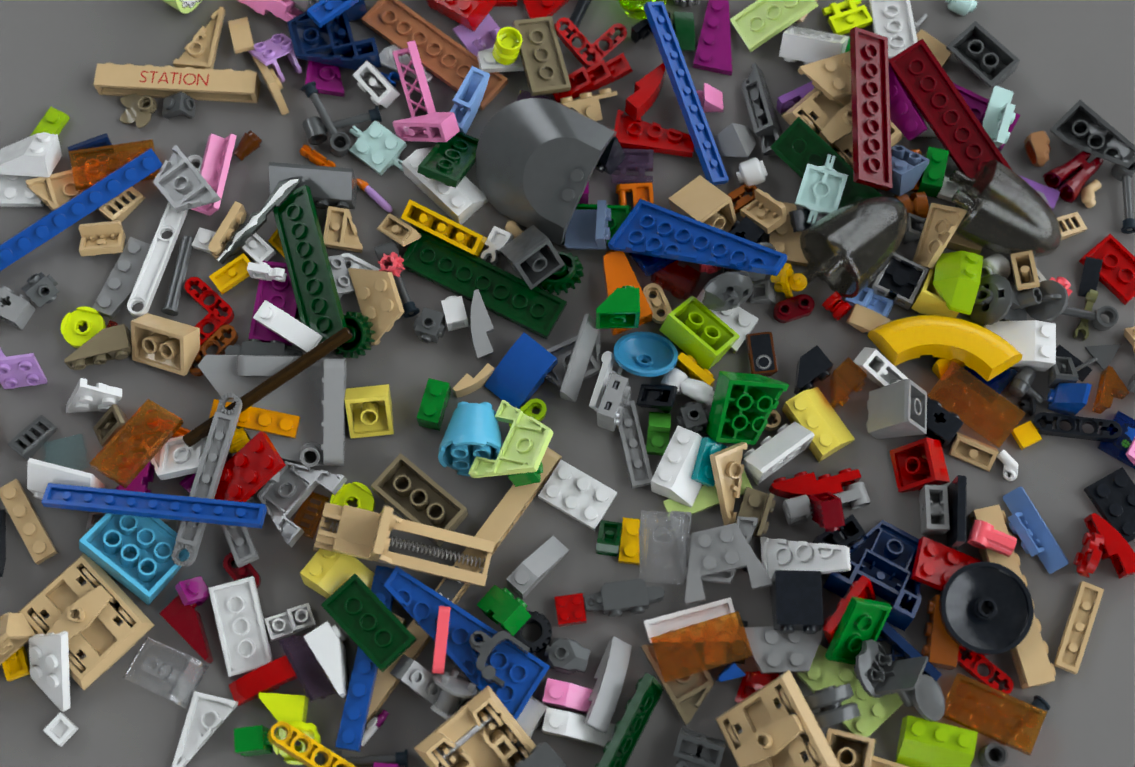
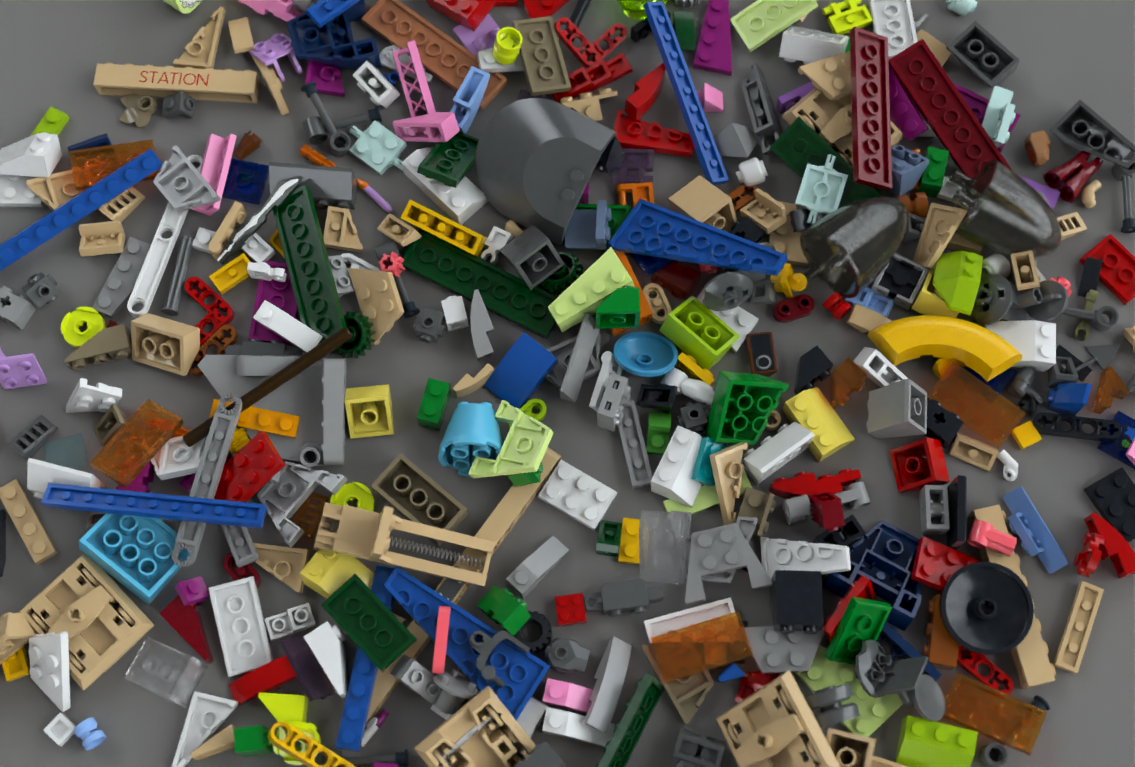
none -> light blue wheel [73,717,106,751]
none -> tan slope [190,724,237,761]
none -> clear blue tile [222,158,269,205]
none -> tan wing [254,543,310,593]
none -> yellowish green wedge [548,247,635,332]

